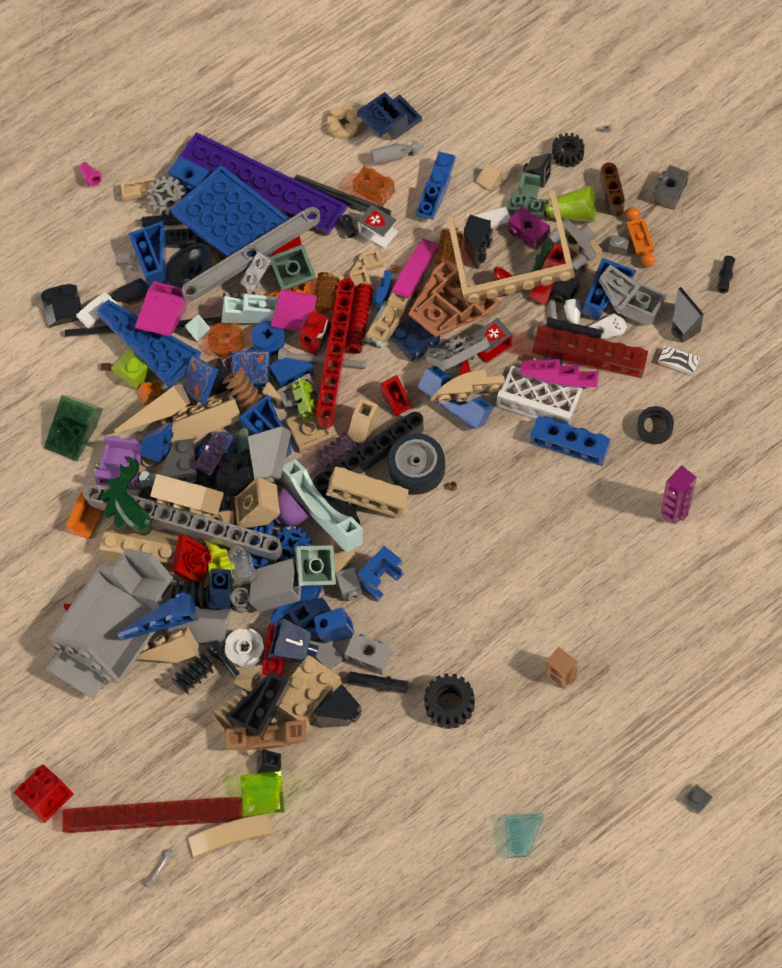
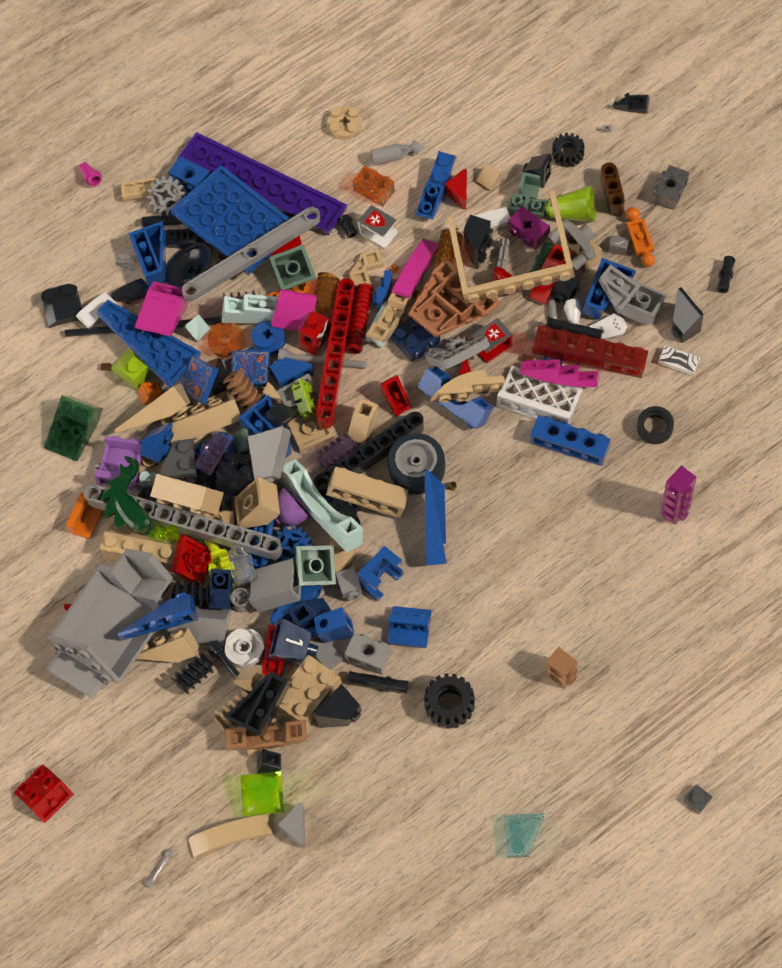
clear red beam [62,797,243,833] -> none
light grey hinge [239,251,272,292] -> none
black axle [294,174,391,216] -> none
dark blue bracket [357,92,422,140] -> none
none -> clear neon green piece [153,525,180,542]
none -> black slope [265,403,300,427]
none -> light grey slope [278,803,305,848]
none -> blue bracket [388,606,432,648]
none -> blue wedge [425,469,447,565]
none -> red slope [445,169,467,209]
none -> light grey axle [495,238,510,269]
none -> black slope [613,92,650,113]

